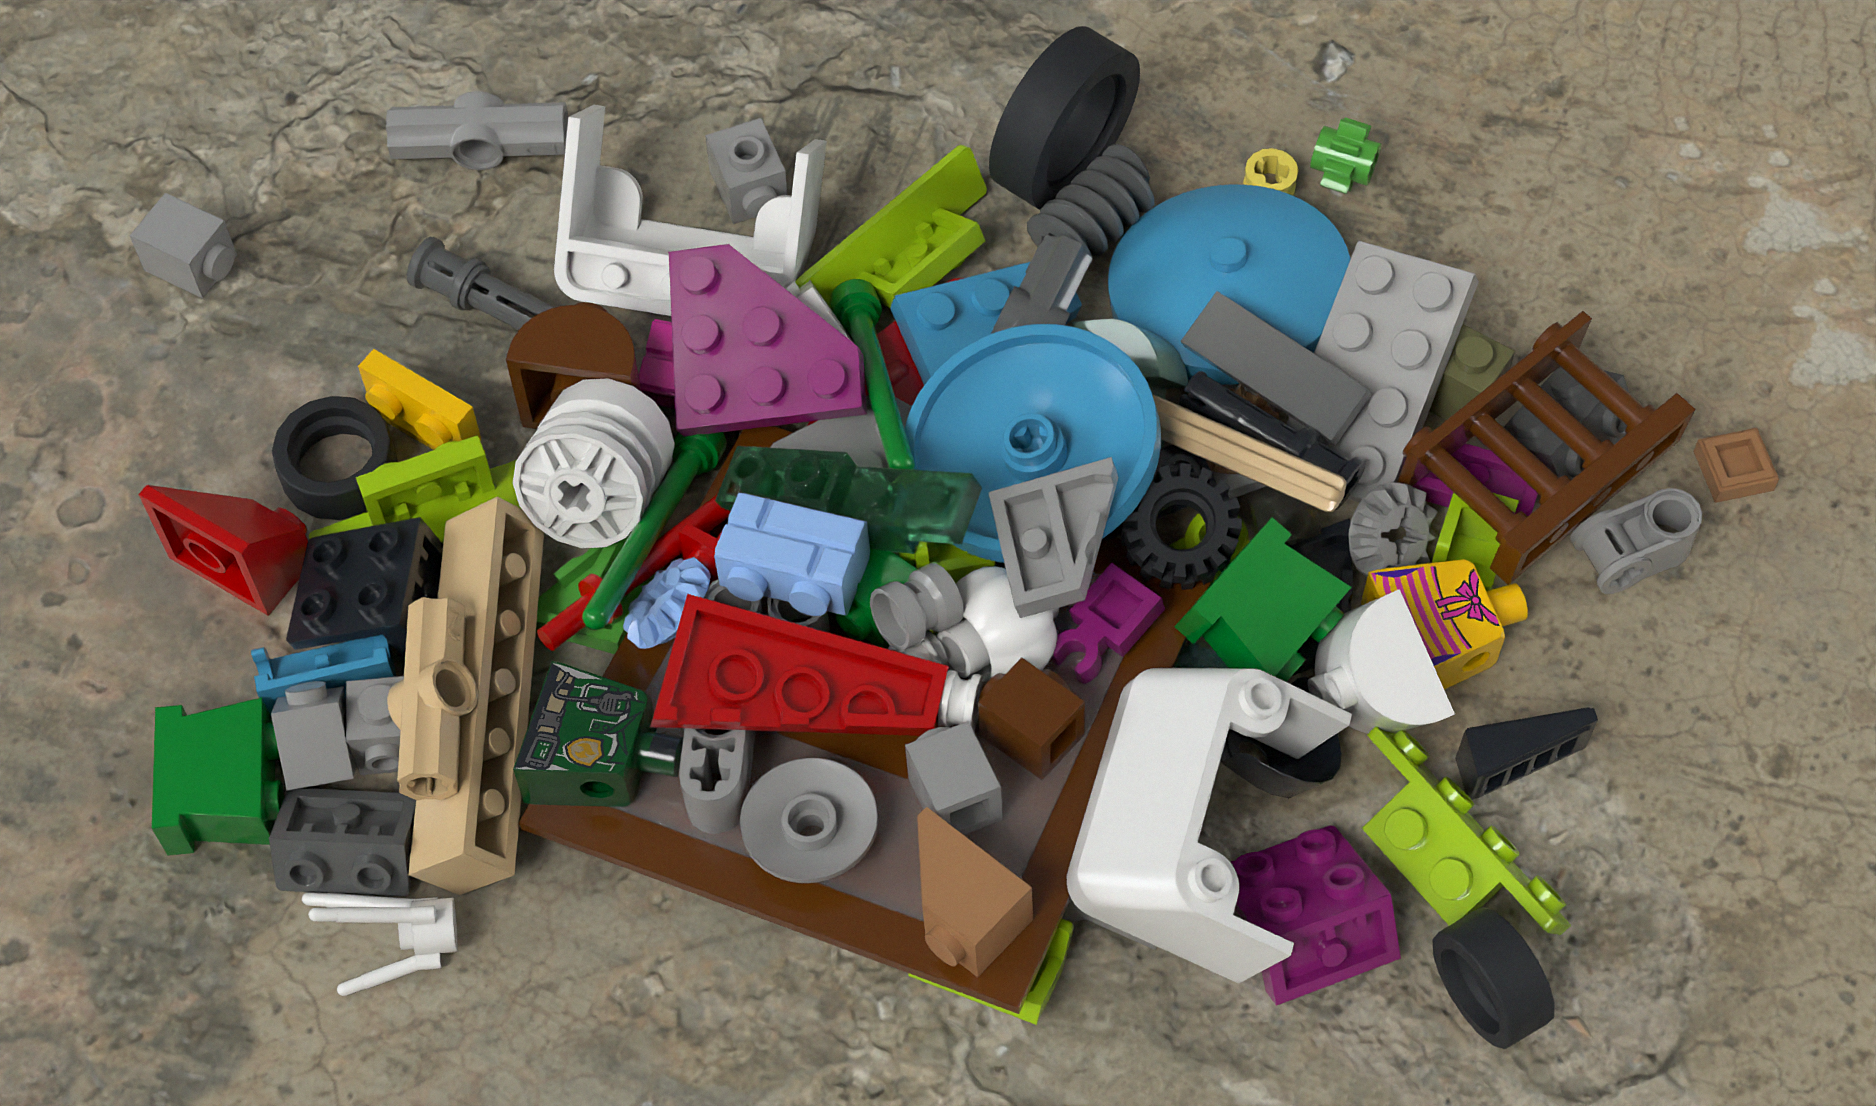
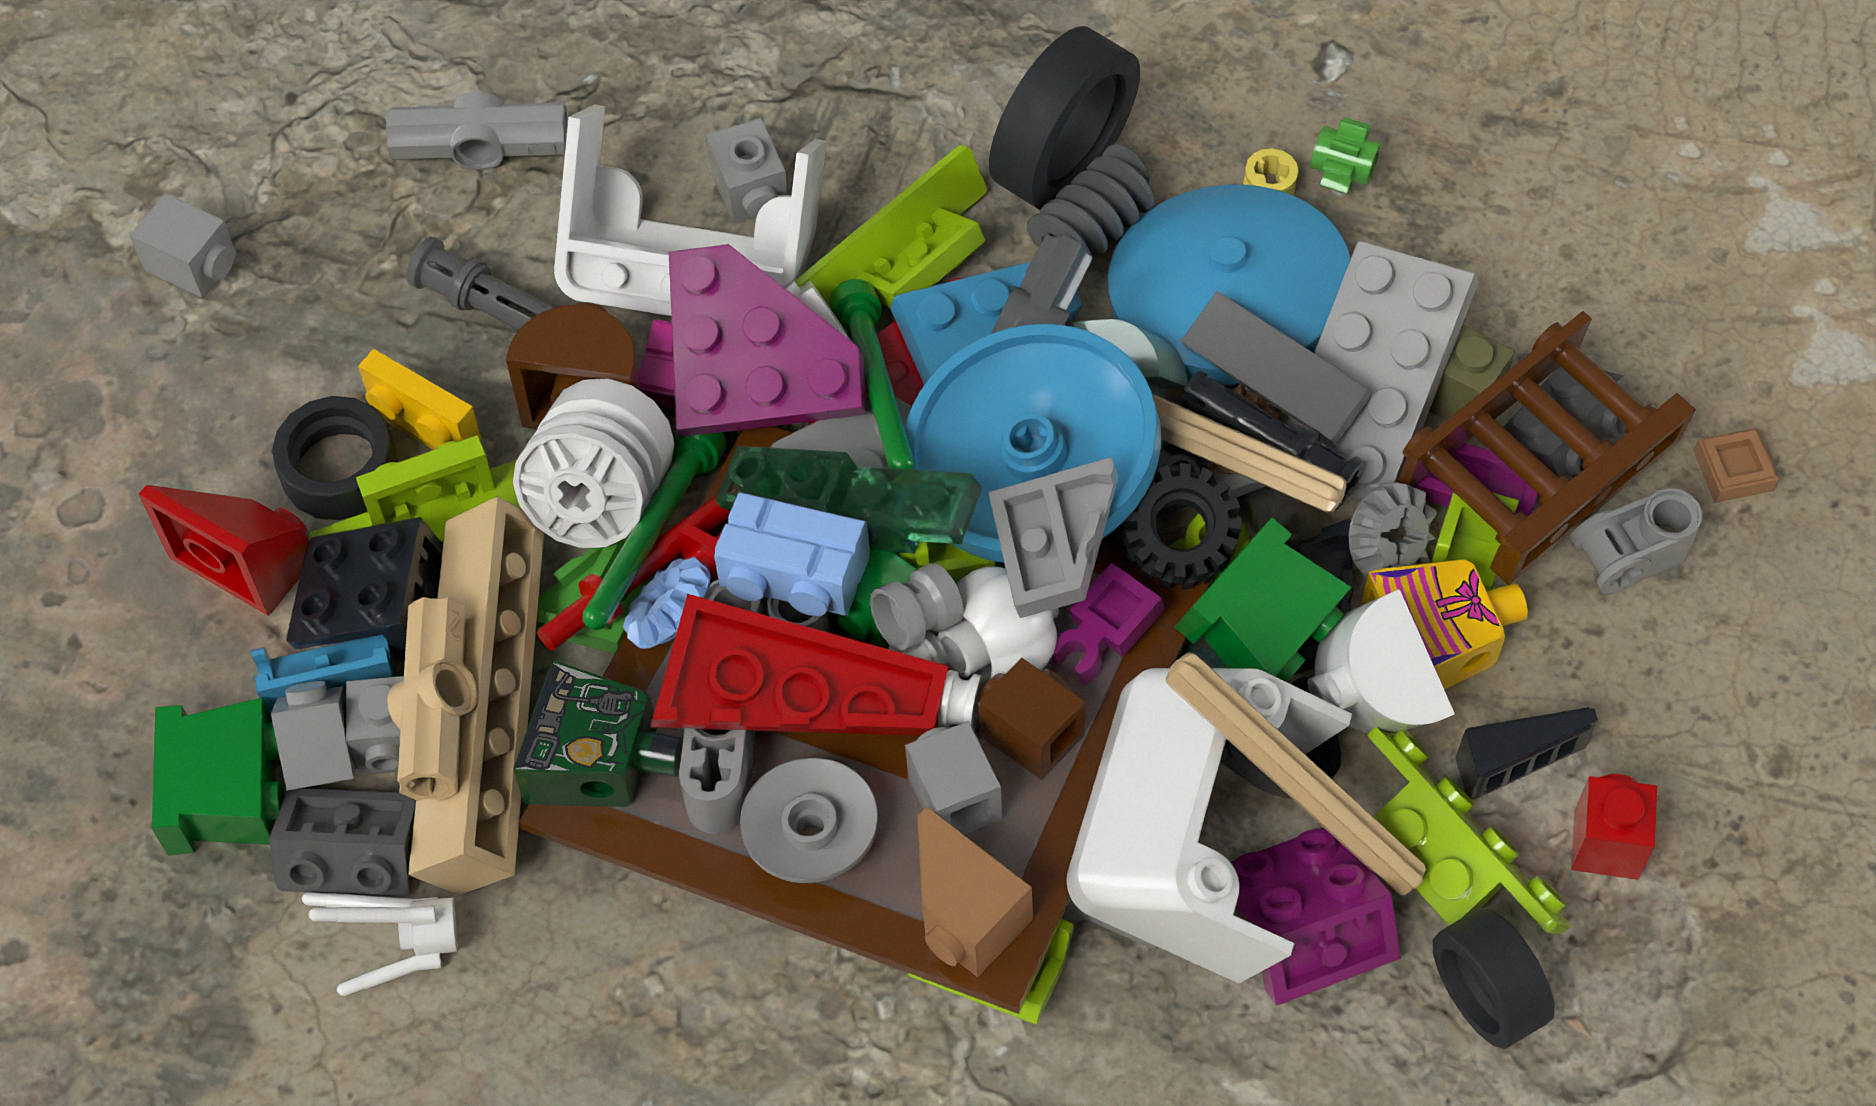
none -> tan axle [1166,653,1426,895]
none -> red brick [1571,774,1658,880]

